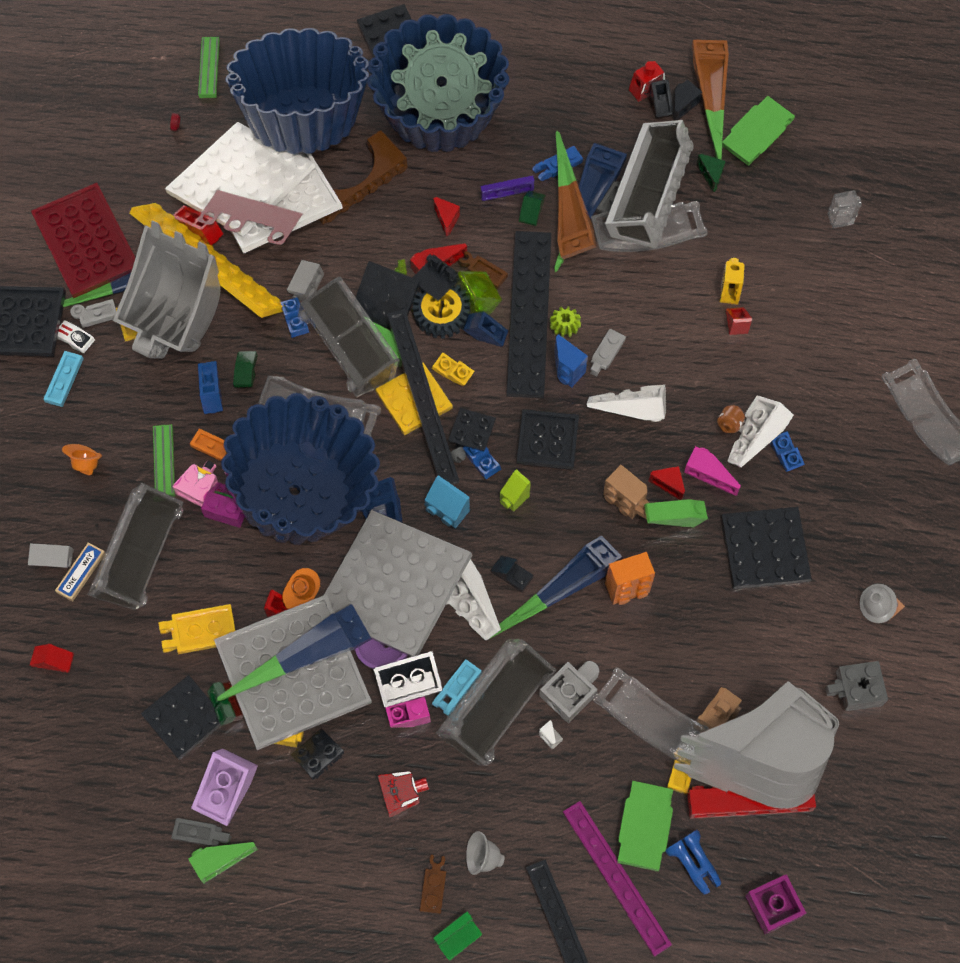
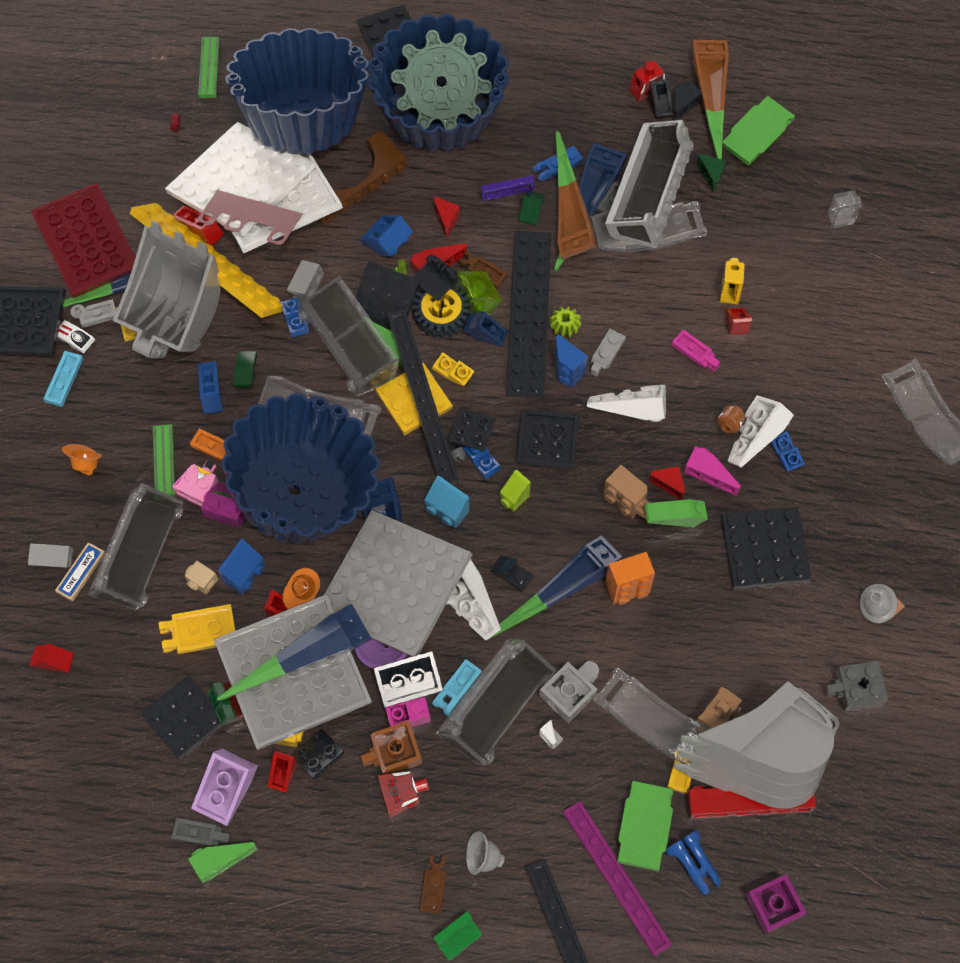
none -> tan brick [185,561,218,594]
none -> blue slope [218,539,265,595]
none -> red slope [267,751,297,793]
none -> blue slope [359,215,413,256]
none -> dark orange hinge [361,721,422,775]
none -> dark pink hinge [671,330,720,372]

